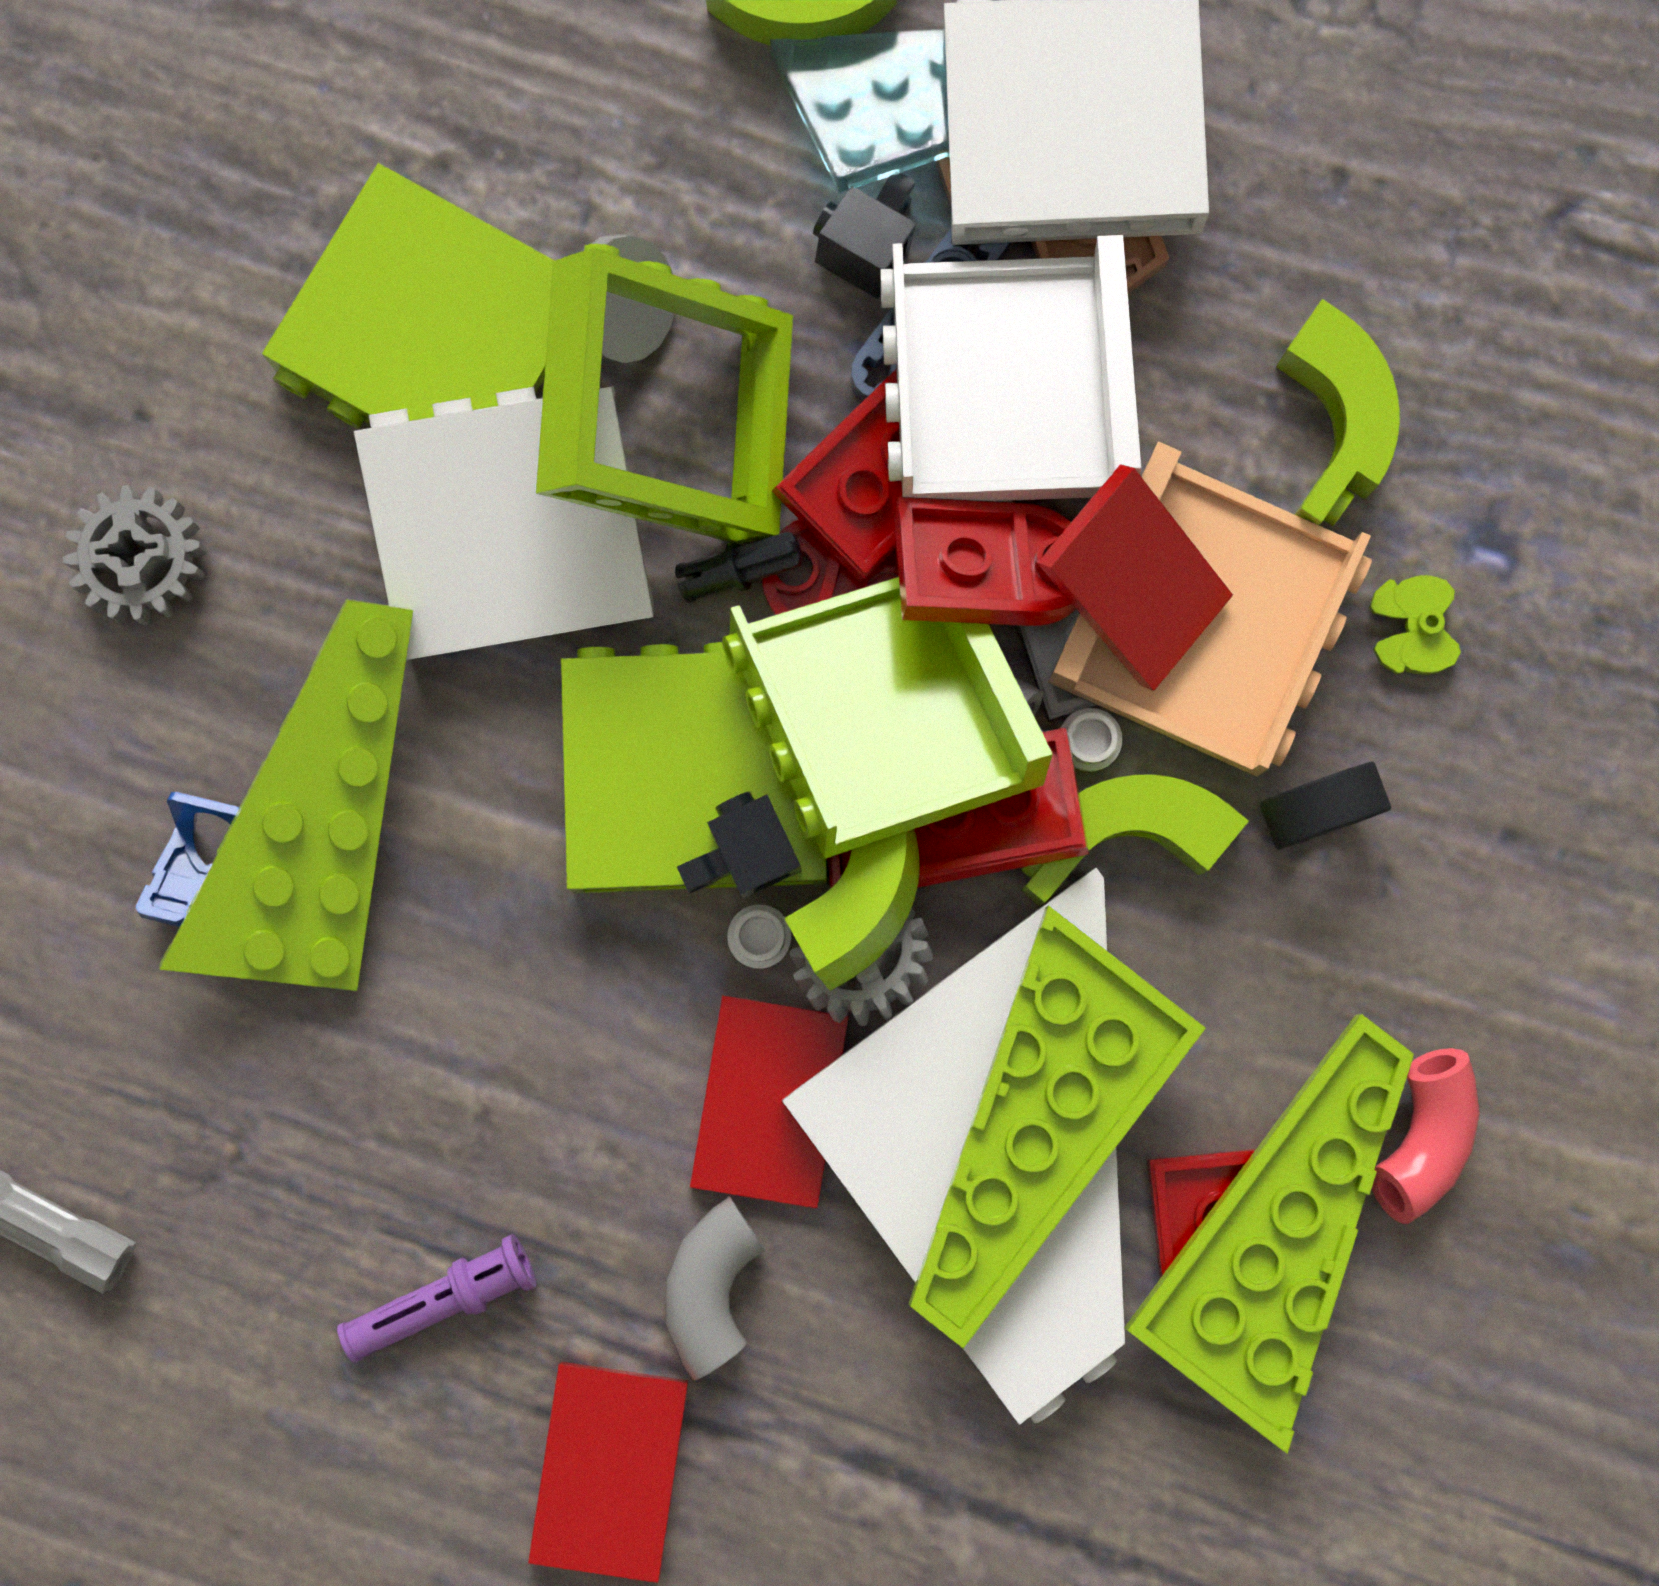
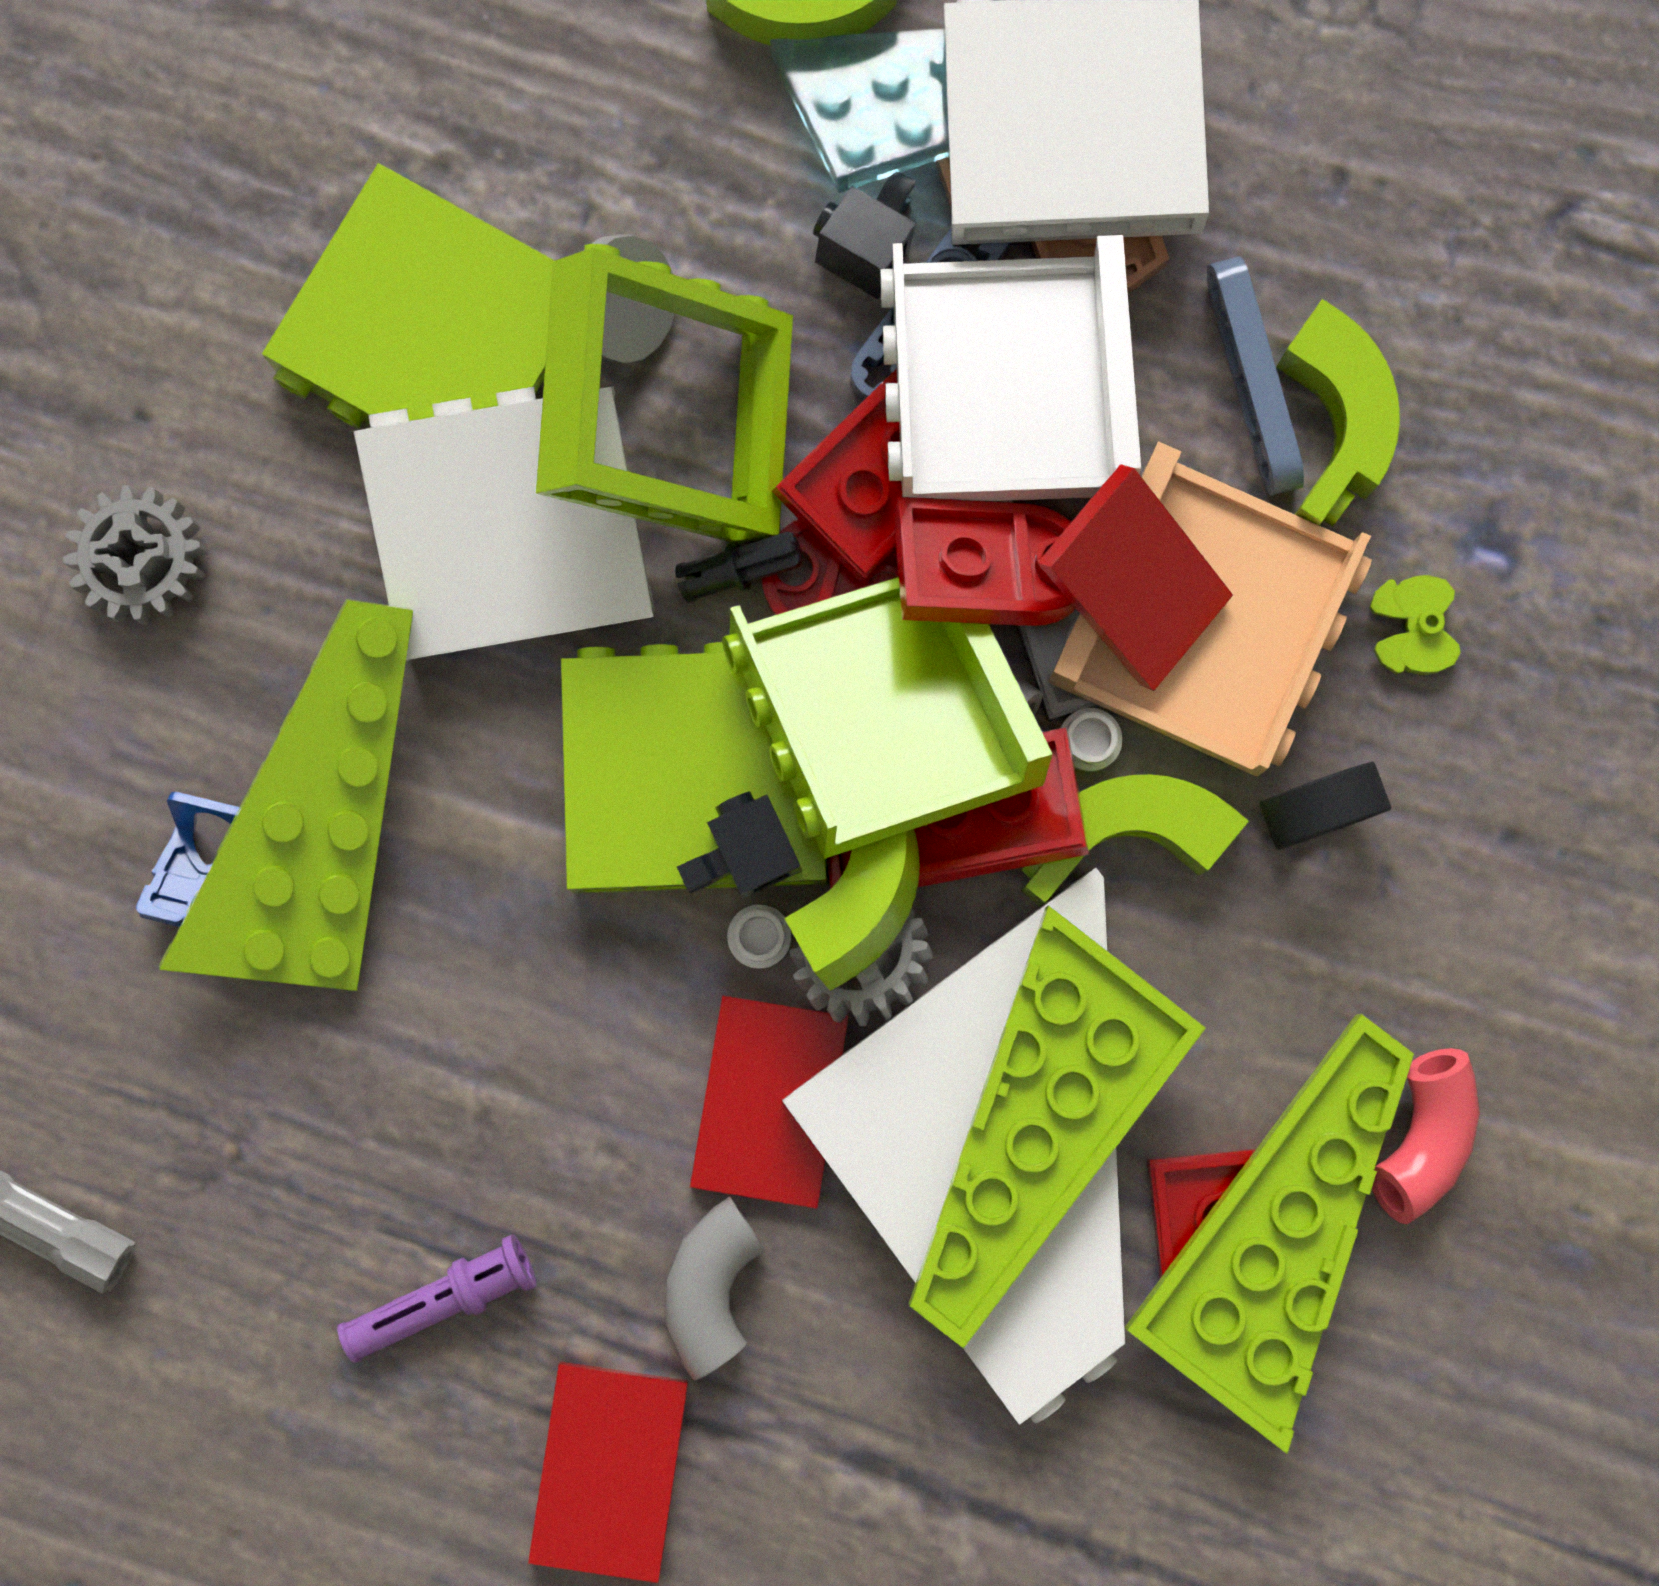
none -> sand blue beam [1207,256,1304,496]

